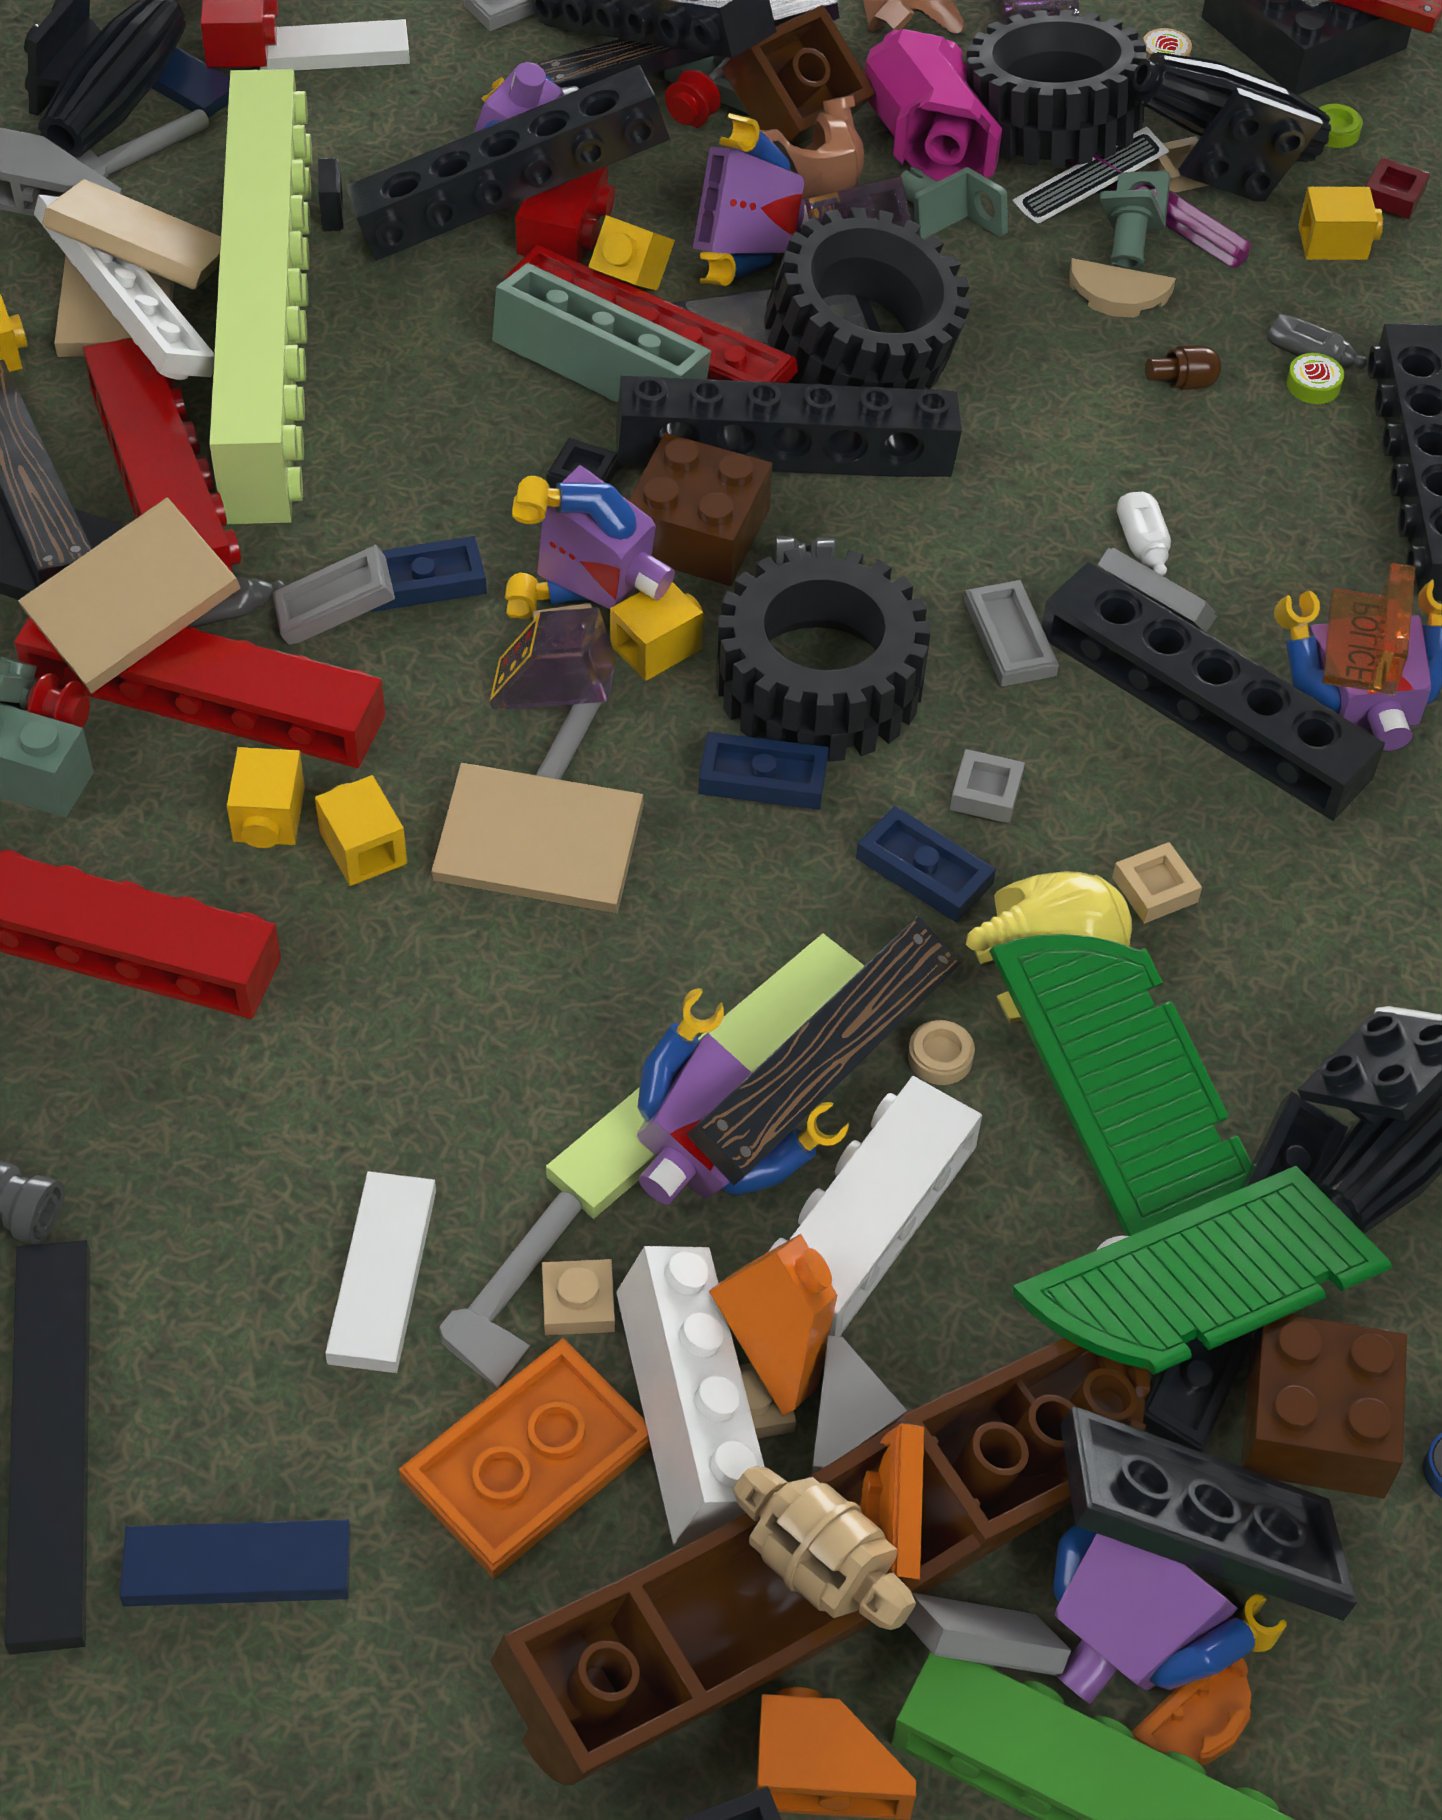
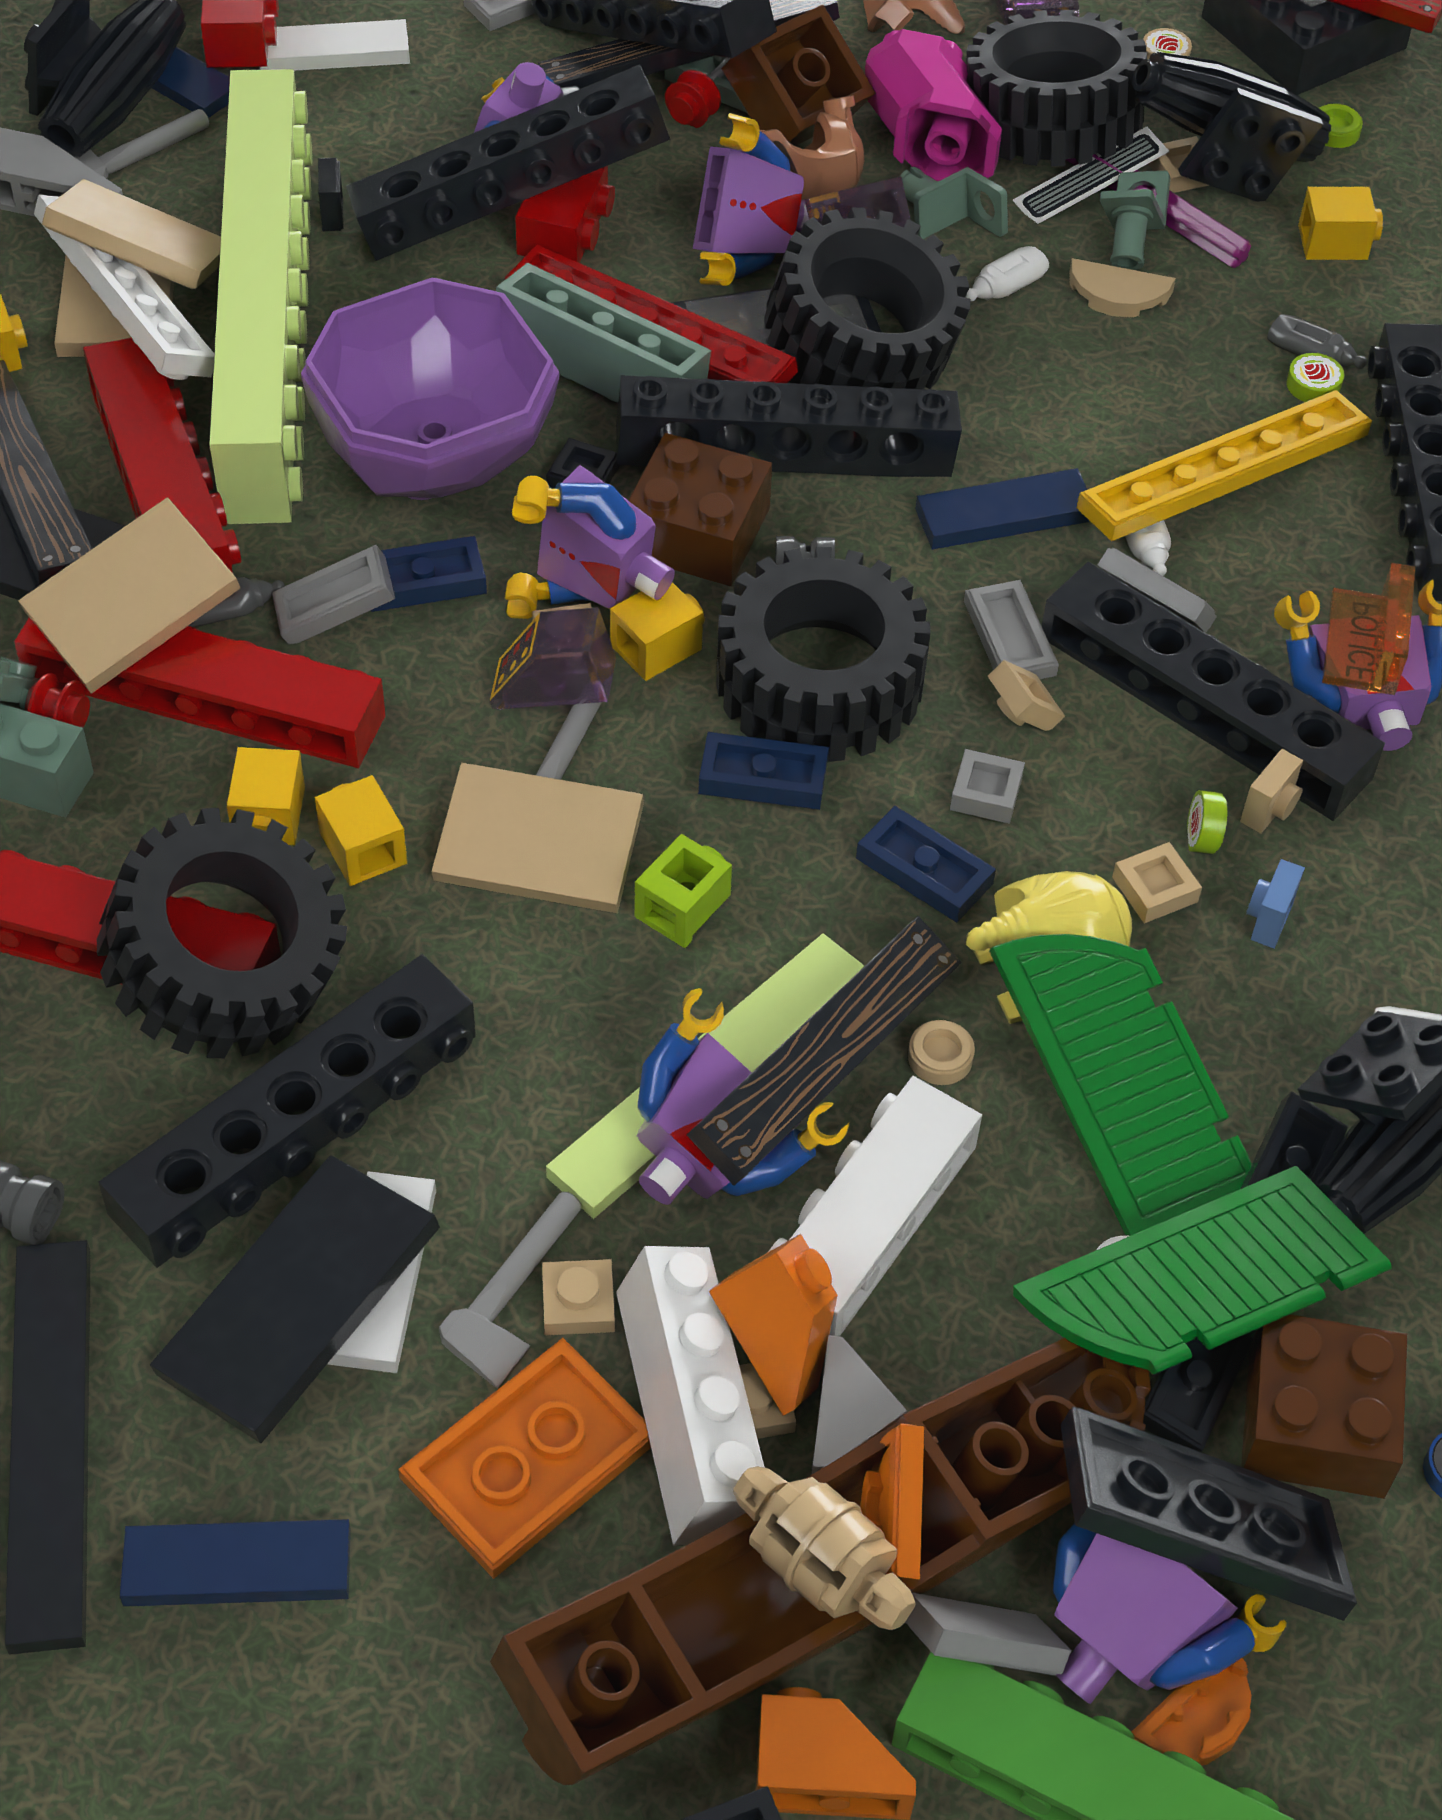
yellow brick [588,215,675,291] -> none
reddish brown cylinder [1145,345,1222,390] -> none
dark red plate [1365,157,1430,219] -> none
none -> black tyre [96,808,347,1059]
none -> black brick [98,954,476,1268]
none -> black tile [150,1155,440,1443]
none -> medium lavender rock [301,277,559,500]
none -> lime brick [634,834,732,948]
none -> dark blue tile [915,468,1090,549]
none -> white piece [965,246,1049,301]
none -> tan plate [988,660,1065,731]
none -> yellow tile [1076,390,1372,541]
none -> lime tile [1187,790,1227,854]
none -> tan plate [1240,749,1303,834]
none -> medium blue plate [1246,859,1305,949]

